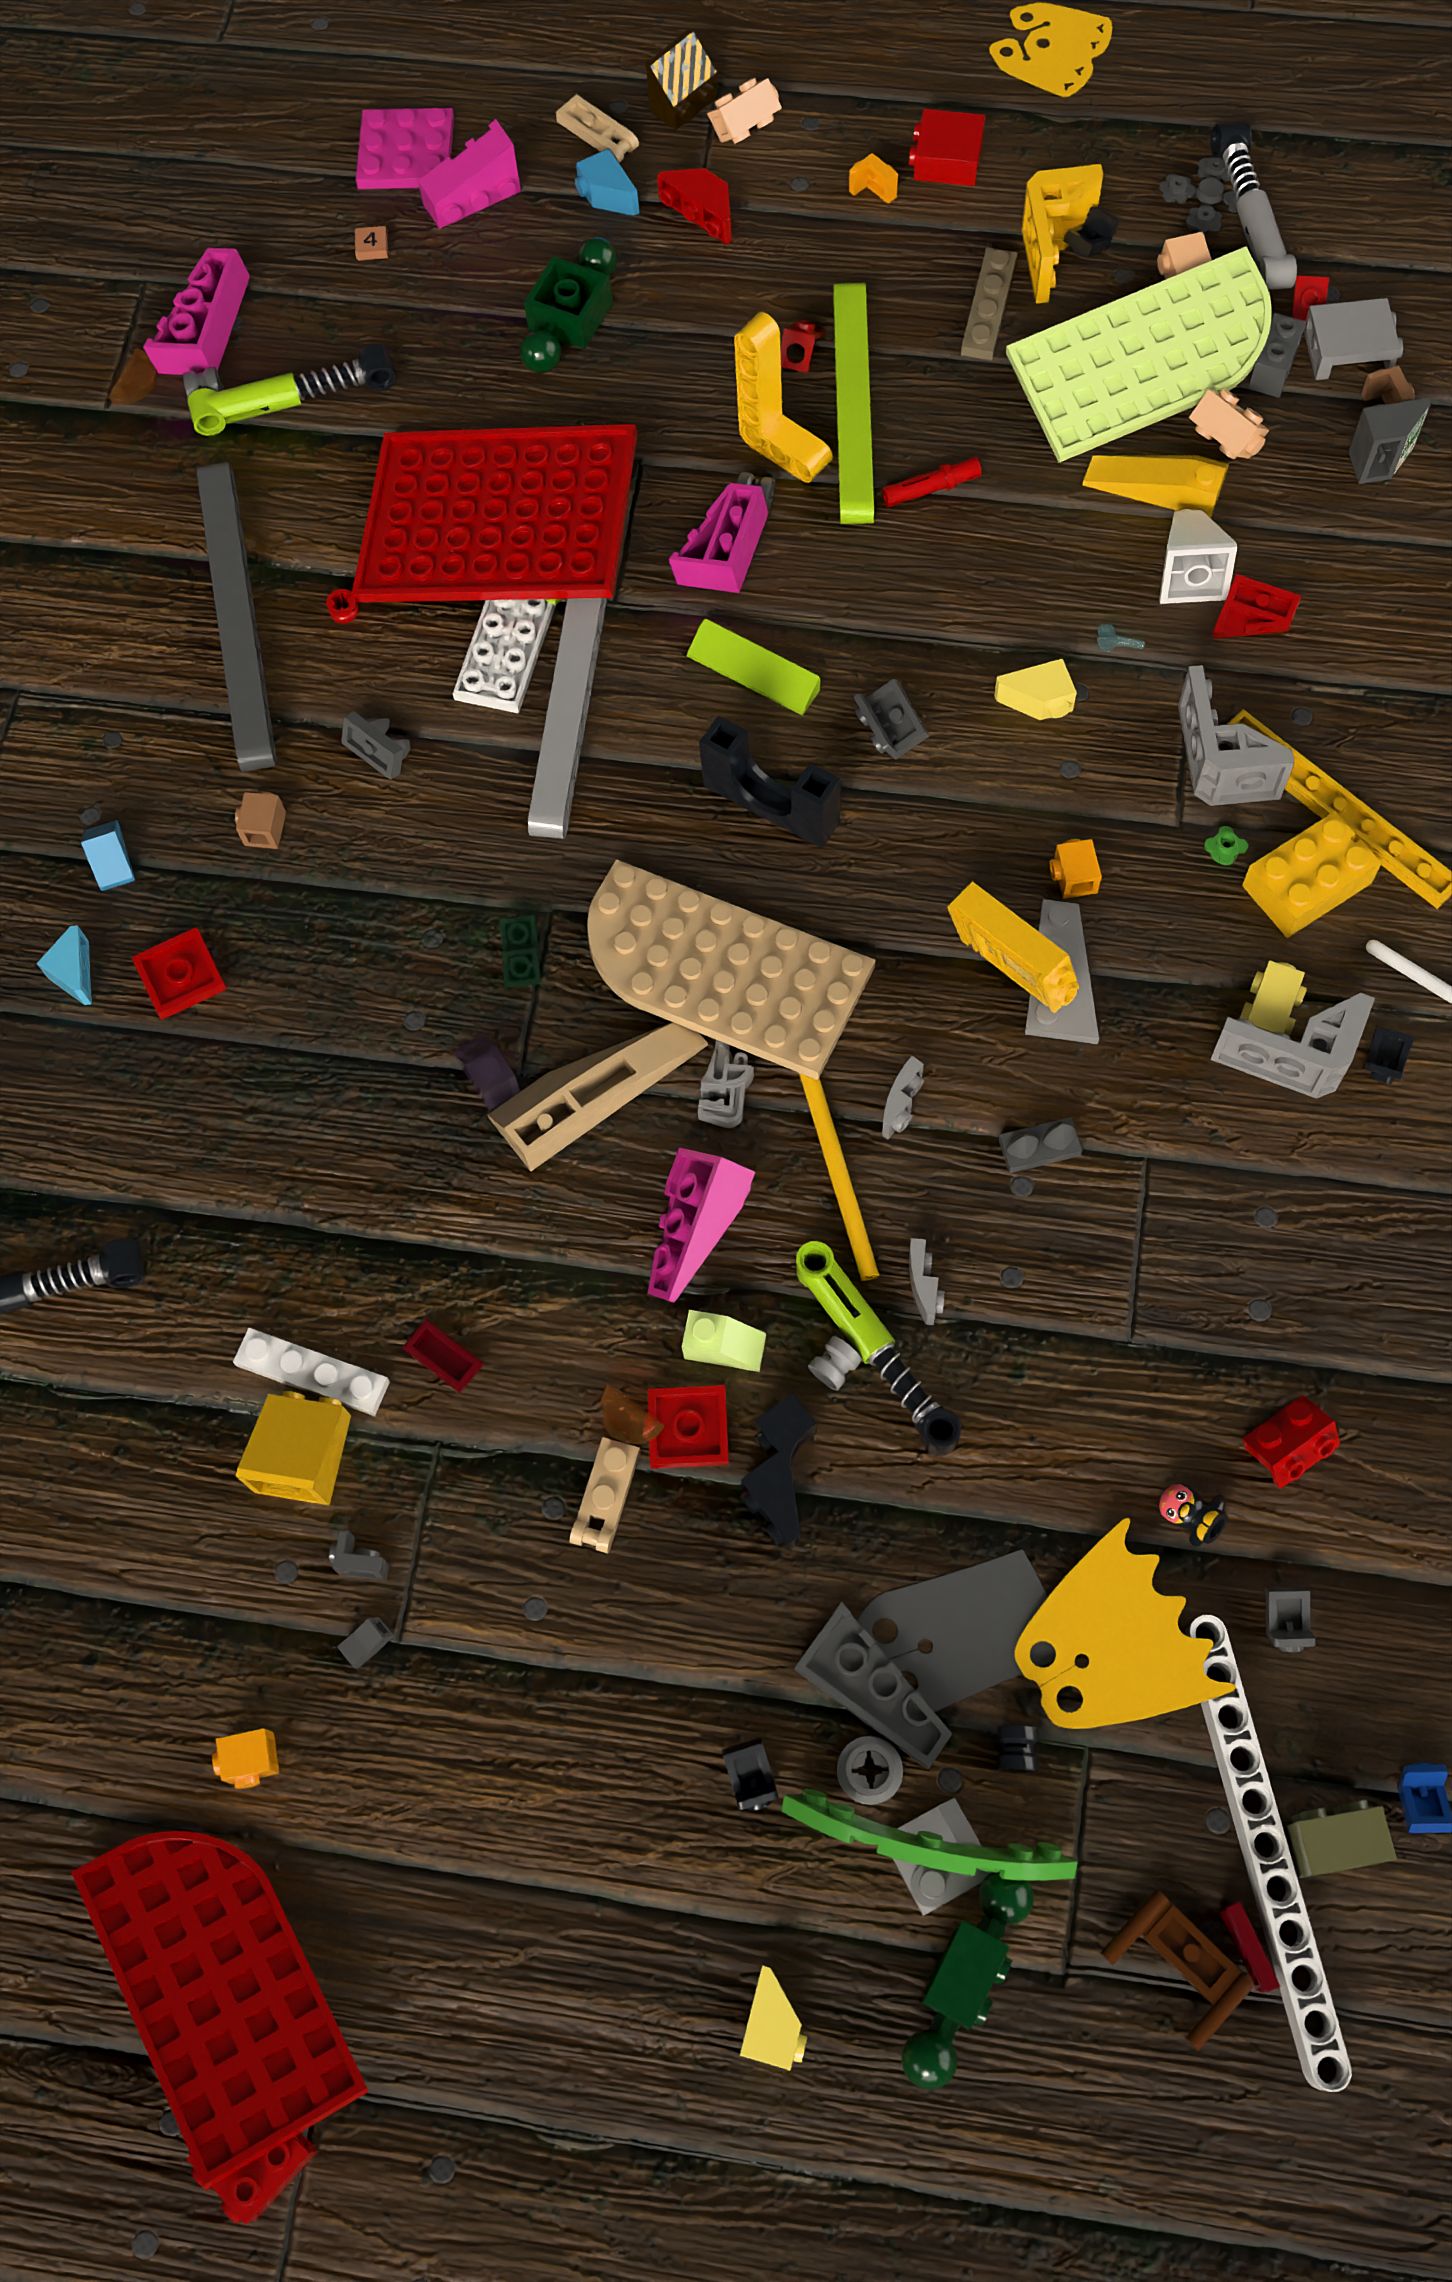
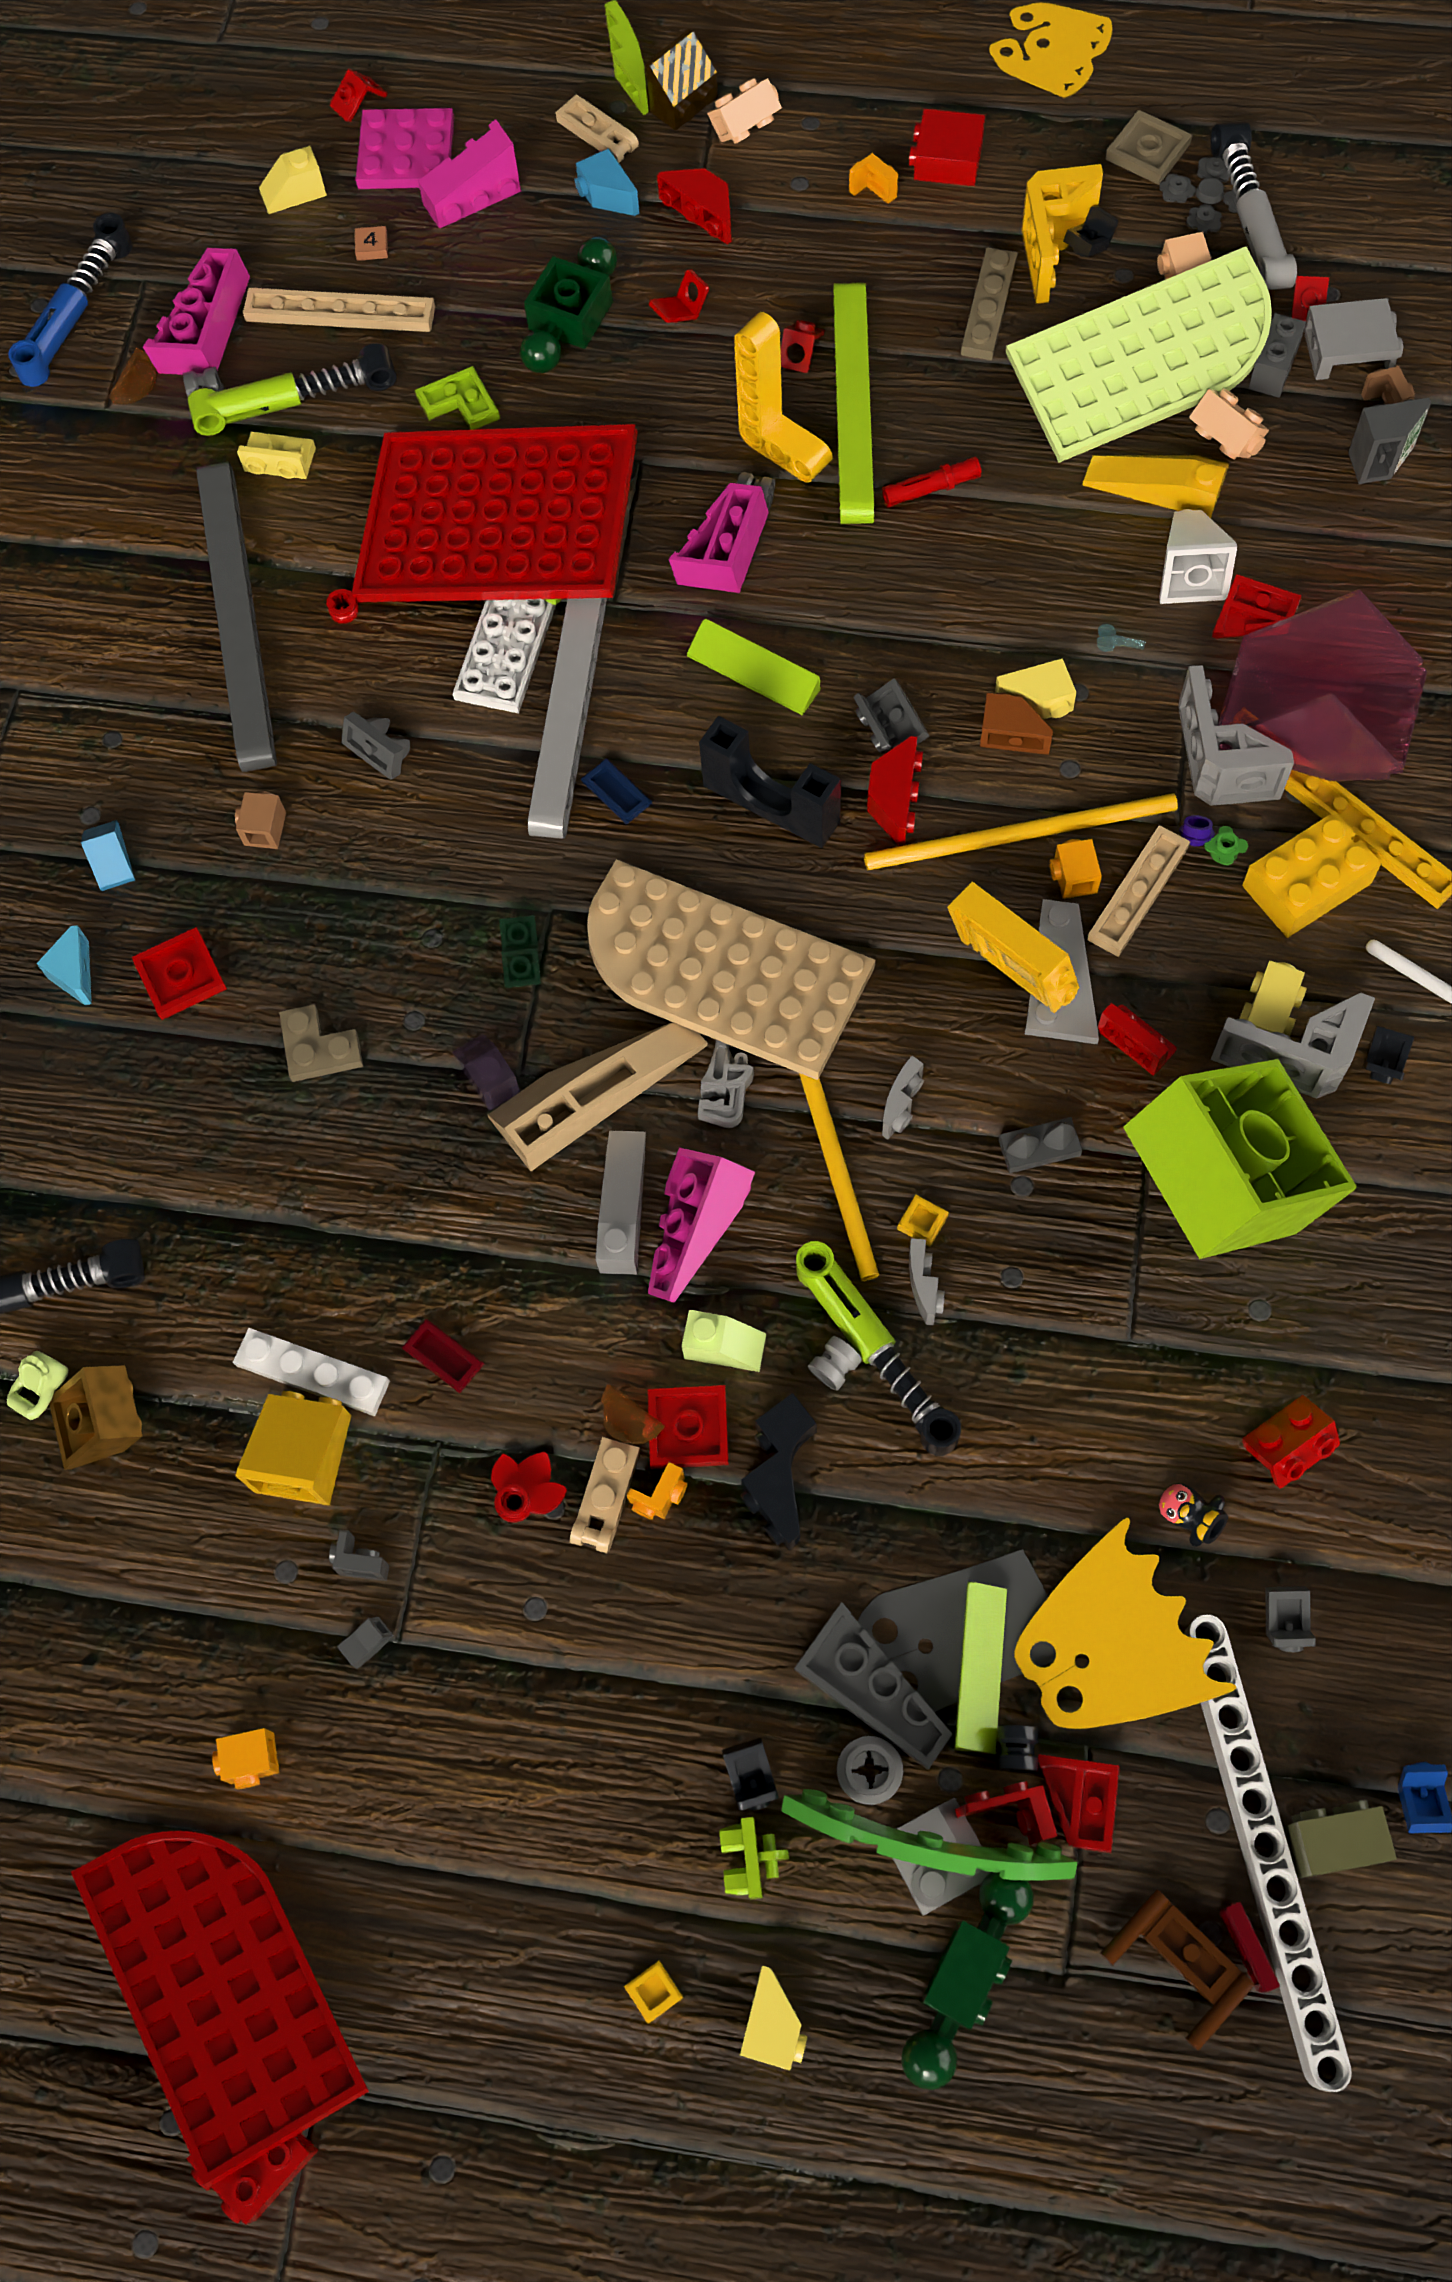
none -> yellowish green piece [7,1351,69,1420]
none -> piece [8,213,132,387]
none -> pearl gold slope [49,1365,142,1470]
none -> light yellow bracket [237,432,316,479]
none -> tan plate [243,288,435,332]
none -> light yellow slope [259,146,327,214]
none -> dark tan plate [279,1005,363,1082]
none -> red bracket [330,68,388,122]
none -> lime tile [415,366,500,430]
none -> red plate [491,1452,567,1523]
none -> dark blue tile [581,758,653,825]
none -> light grey slope [596,1131,646,1275]
none -> lime slope [605,0,648,115]
none -> yellow tile [624,1960,684,2024]
none -> light orange bracket [627,1462,688,1520]
none -> red bracket [648,269,709,323]
none -> lime hips [719,1817,789,1900]
none -> yellow piece [864,793,1178,871]
none -> red slope [867,736,923,846]
none -> yellow tile [897,1195,949,1247]
none -> lime slope [954,1582,1007,1755]
none -> red bracket [955,1781,1057,1845]
none -> dark orange slope [980,692,1053,755]
none -> red wing [1038,1754,1120,1853]
none -> tan plate [1087,825,1190,957]
none -> red bracket [1098,1003,1177,1076]
none -> dark tan plate [1105,110,1192,185]
none -> lime brick [1123,1059,1357,1259]
none -> dark purple plate [1179,815,1215,847]
none -> clear pink windscreen [1218,589,1427,781]

